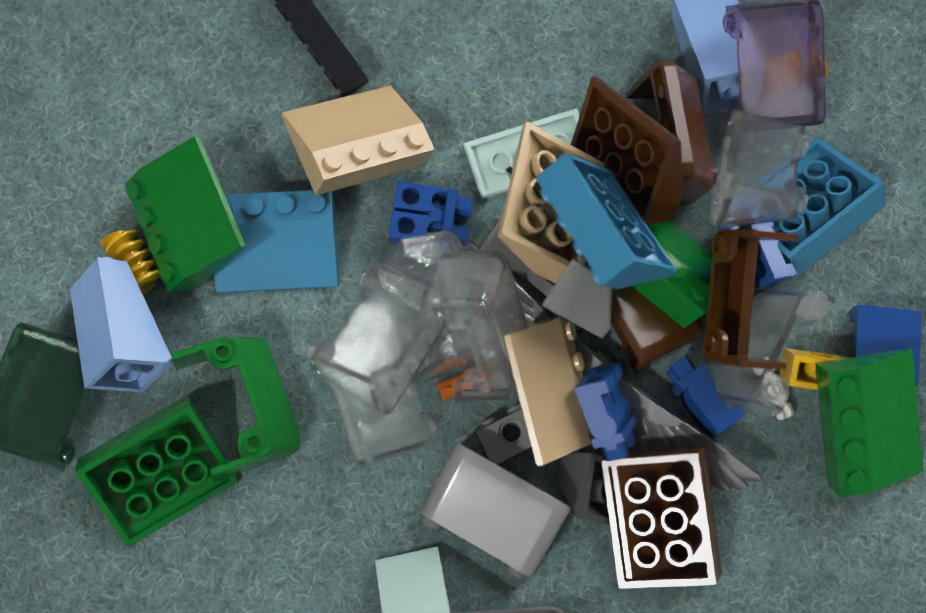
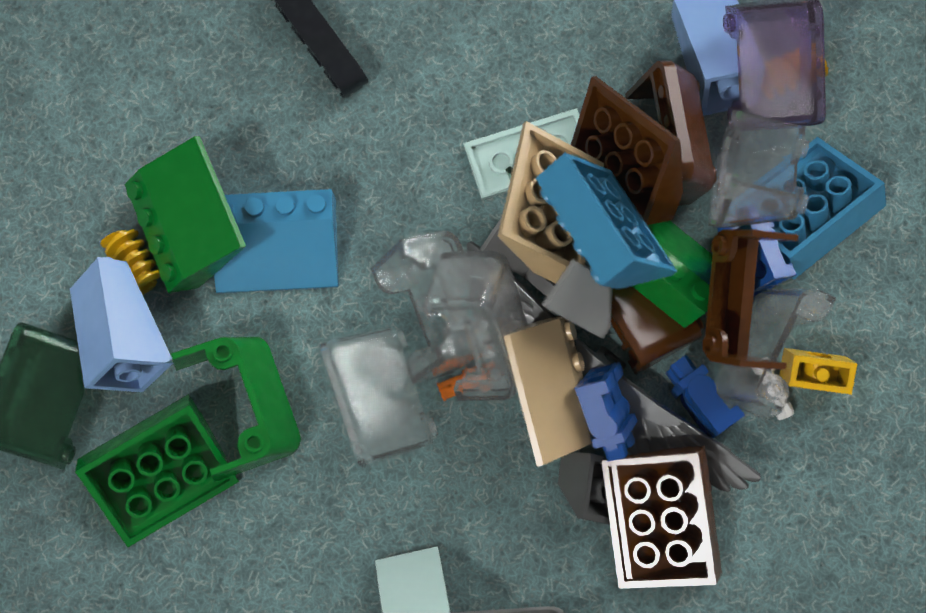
tan slope [281,86,435,196] -> none
clear windscreen [308,261,446,415] -> none
blue hips [389,180,474,250] -> none
light grey windscreen [419,443,571,581] -> none
light grey brick [476,403,532,466] -> none
green slope [815,348,923,498] -> none
blue panel [849,304,922,387] -> none

